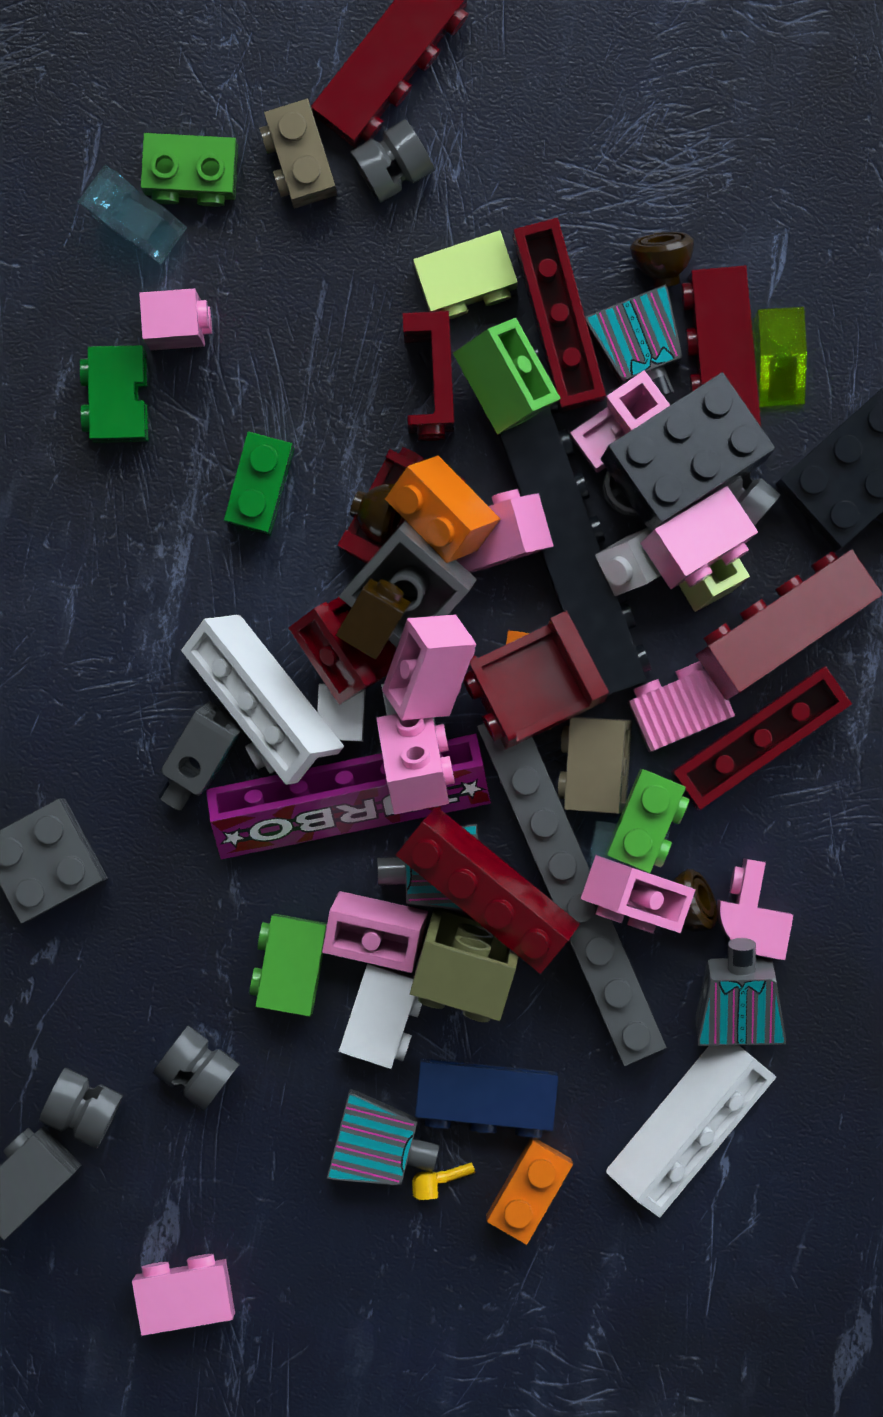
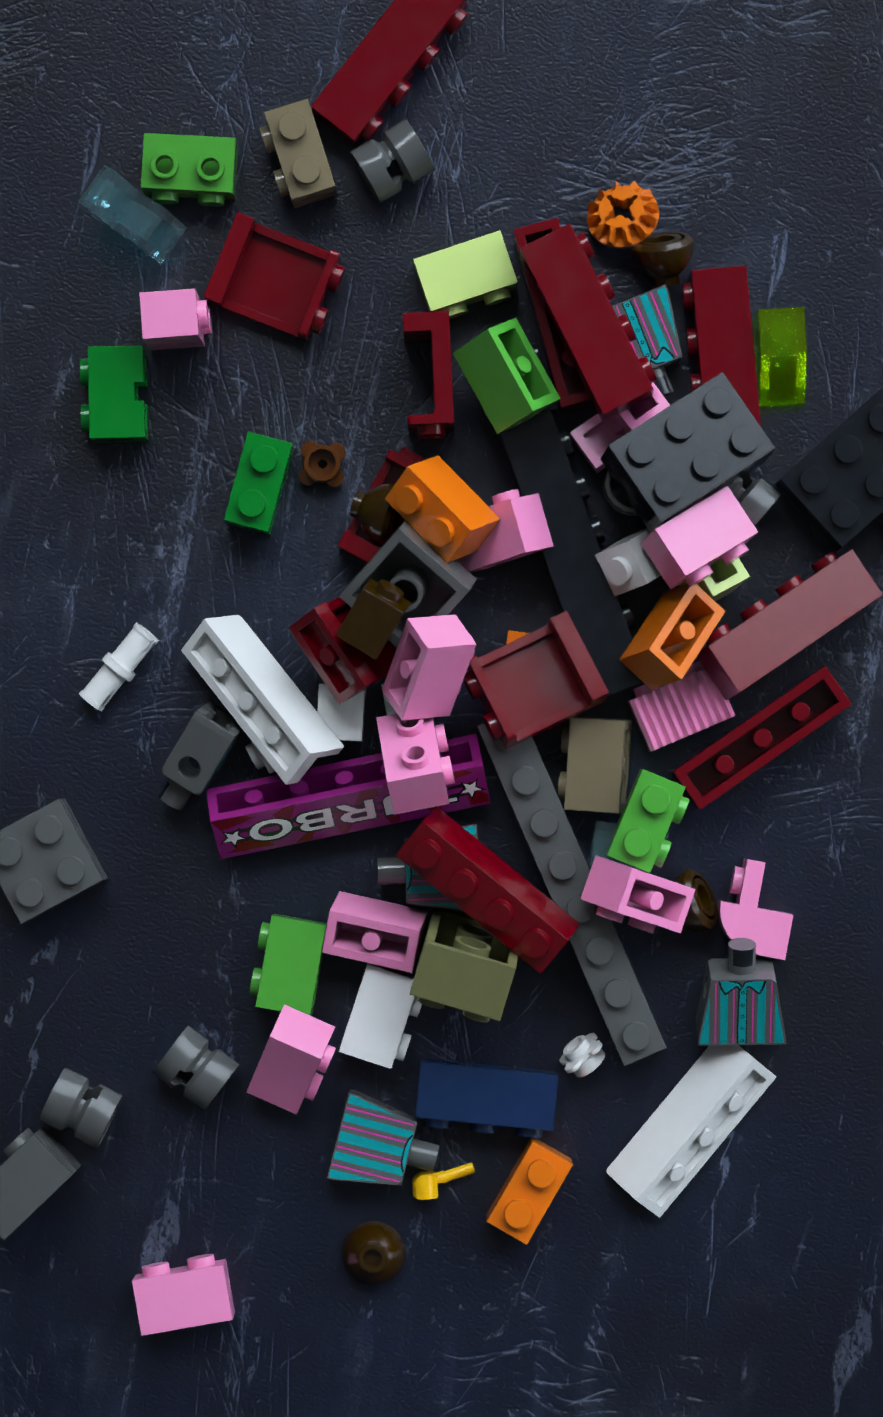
none -> white pin [79,622,159,712]
none -> dark red panel [203,212,346,343]
none -> bright pink brick [246,1004,336,1115]
none -> reddish brown plate [299,441,346,488]
none -> dark brown brick [341,1221,405,1285]
none -> dark red brick [520,223,657,422]
none -> white plate [559,1033,605,1077]
none -> orange gear [586,181,659,248]
none -> orange brick [619,584,726,690]

